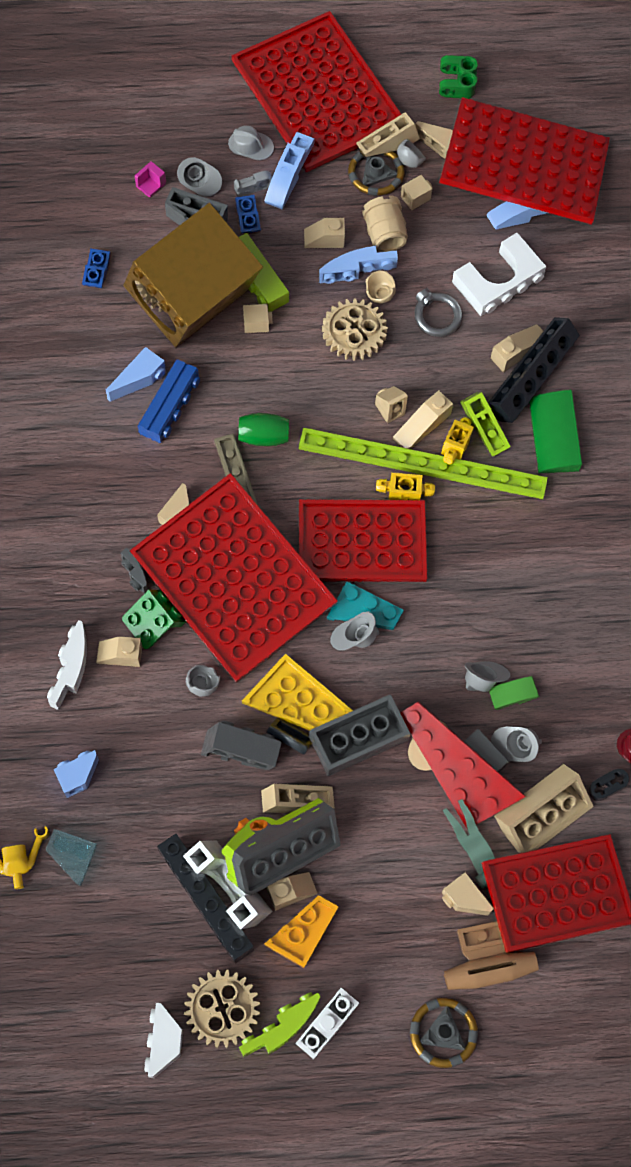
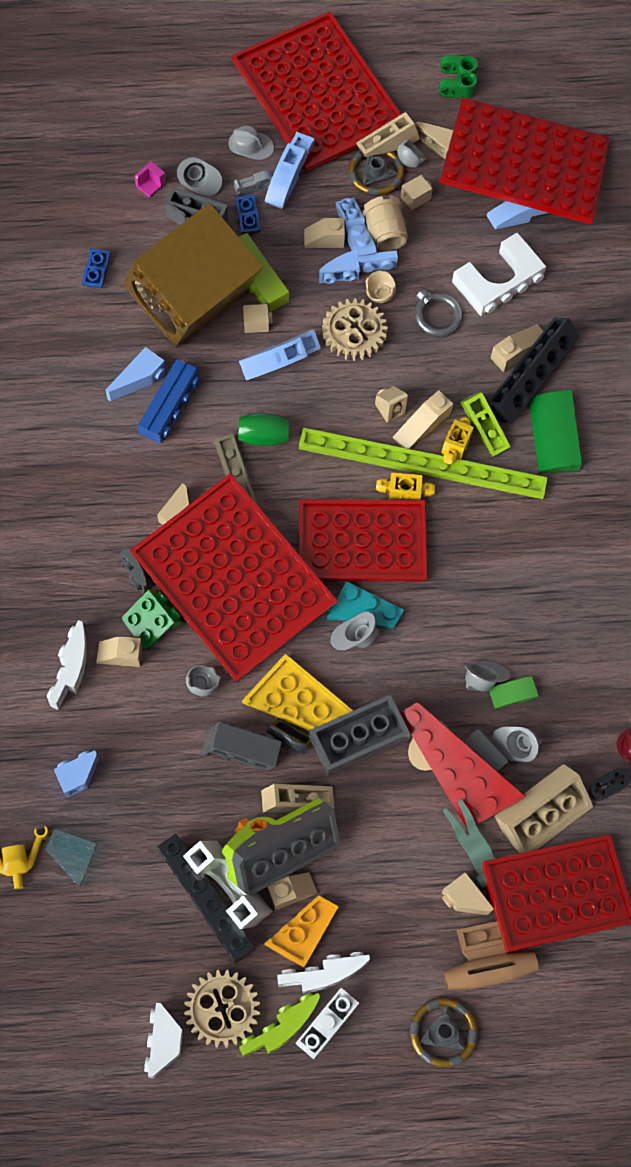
none -> light blue slope [239,330,321,380]
none -> white slope [277,952,370,994]
none -> light blue slope [335,198,376,256]

